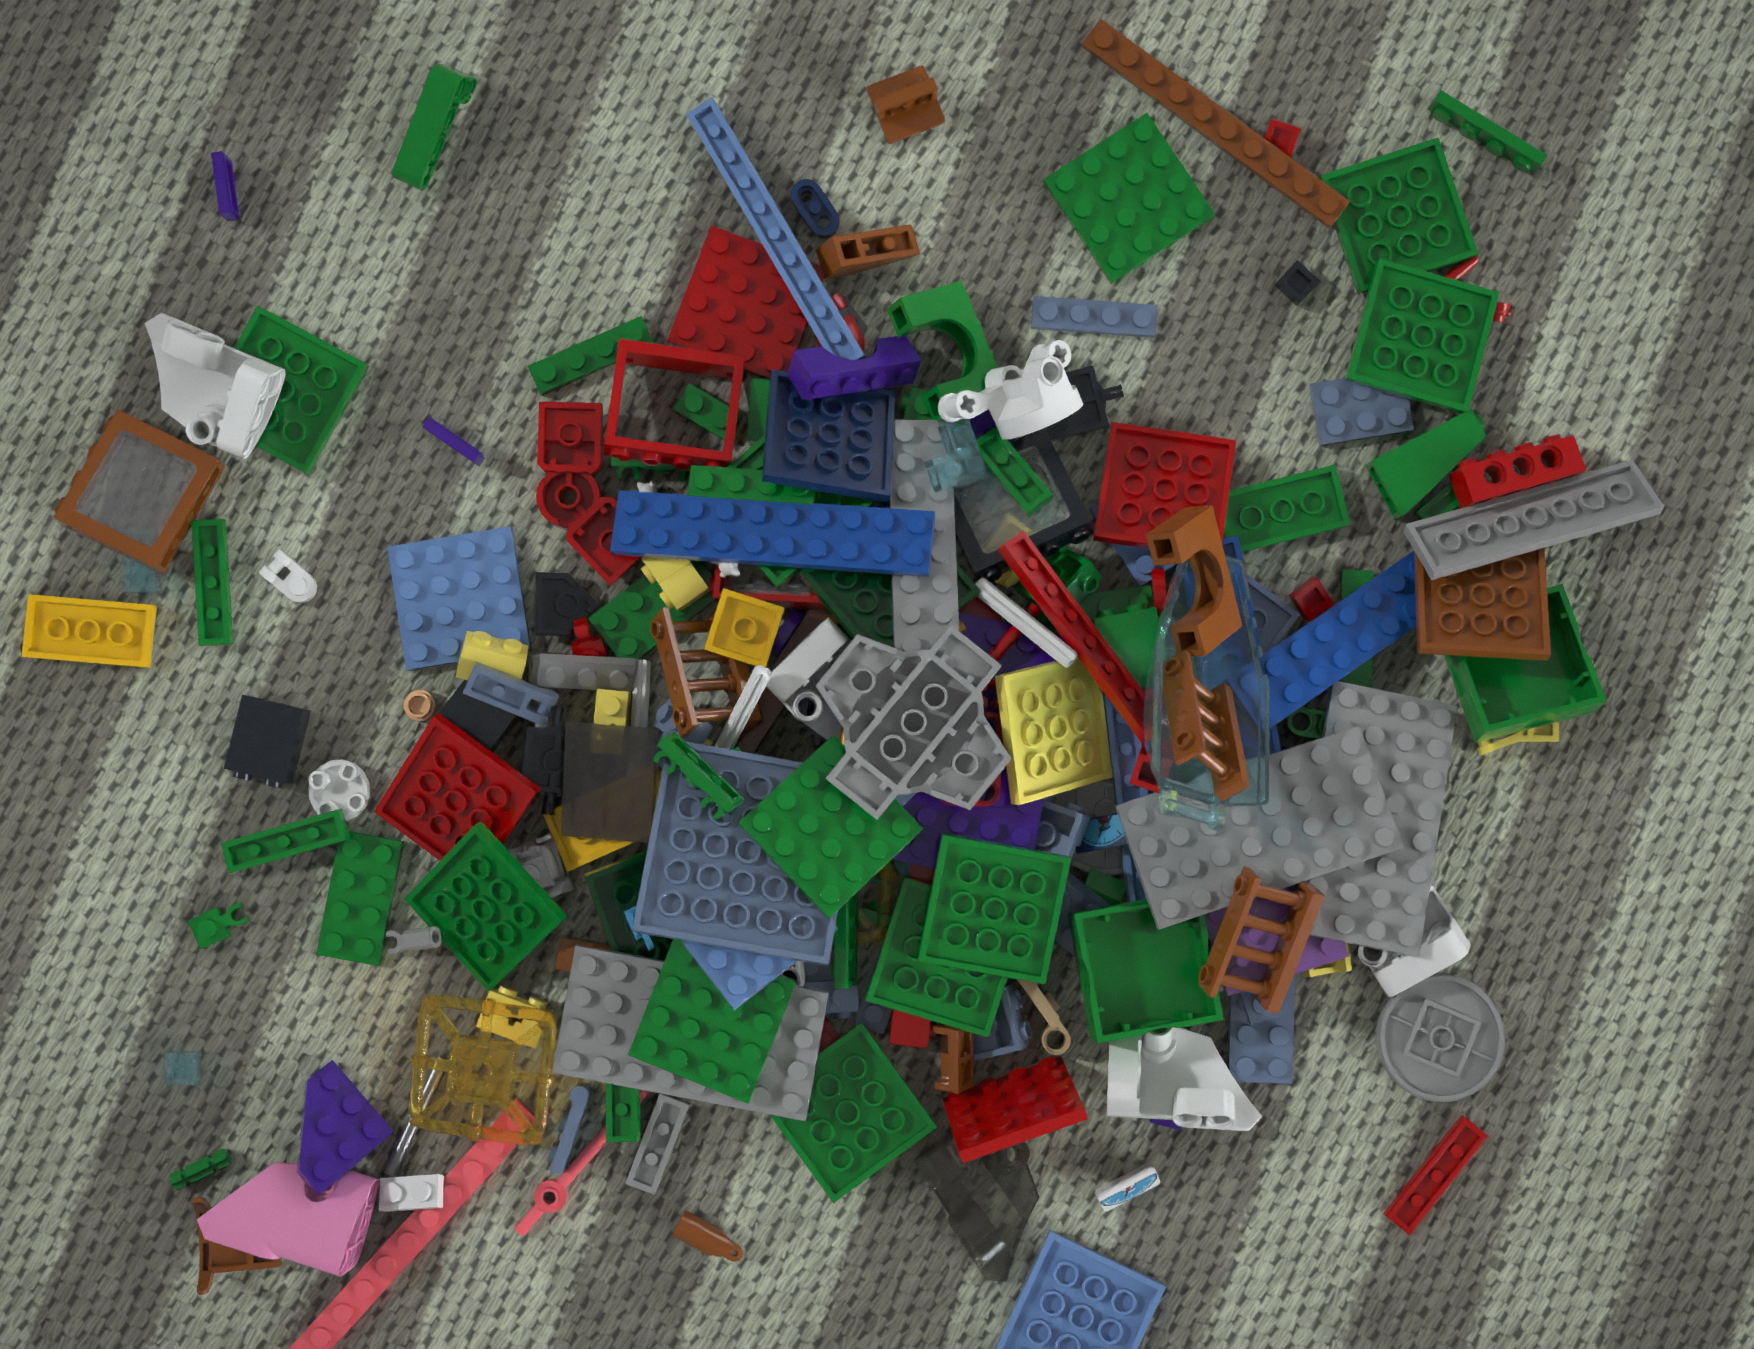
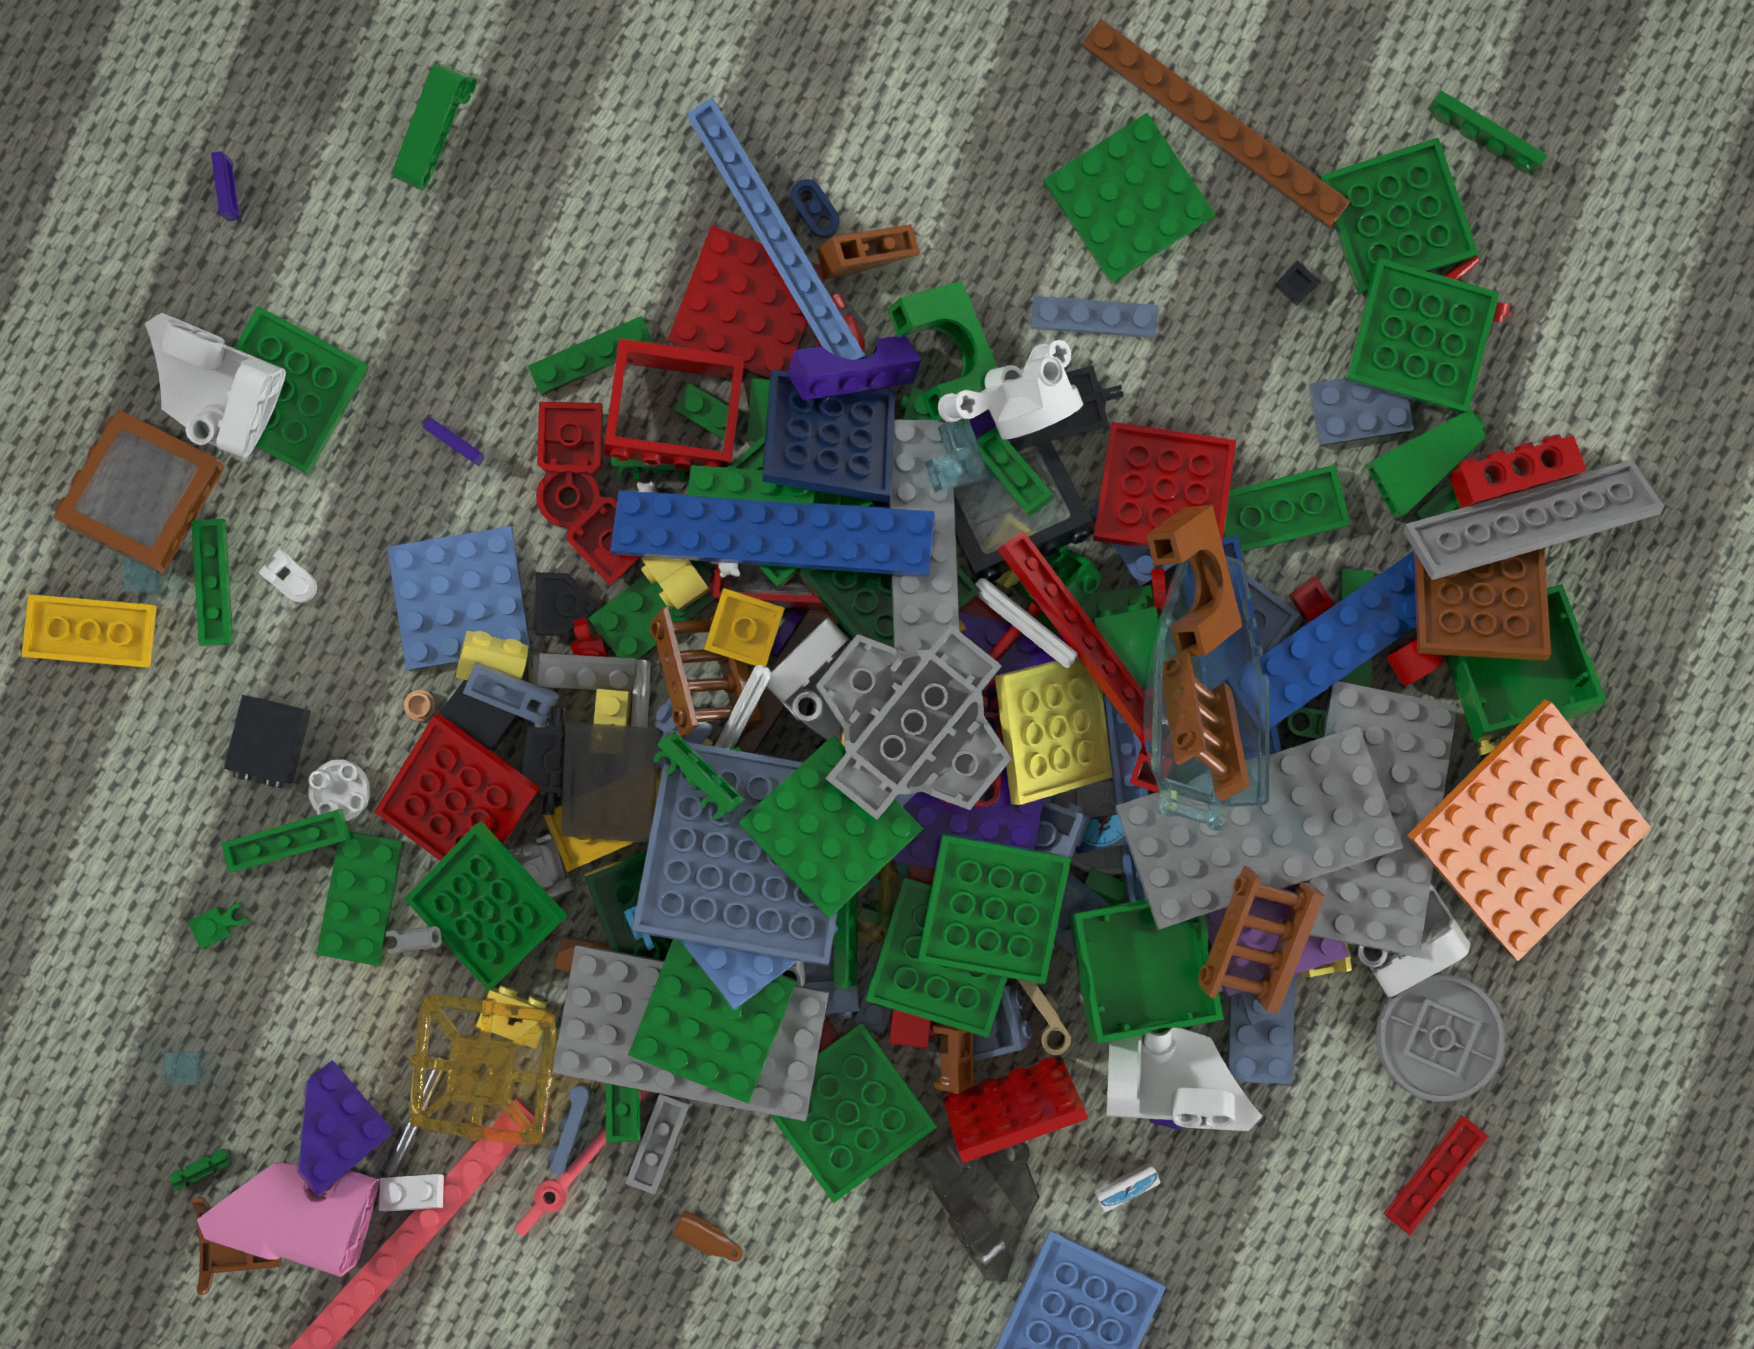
dark orange bracket [867,65,945,144] -> none
red plate [1264,118,1302,158] -> none
none -> red piece [1385,636,1448,686]
none -> plate [1407,699,1651,961]

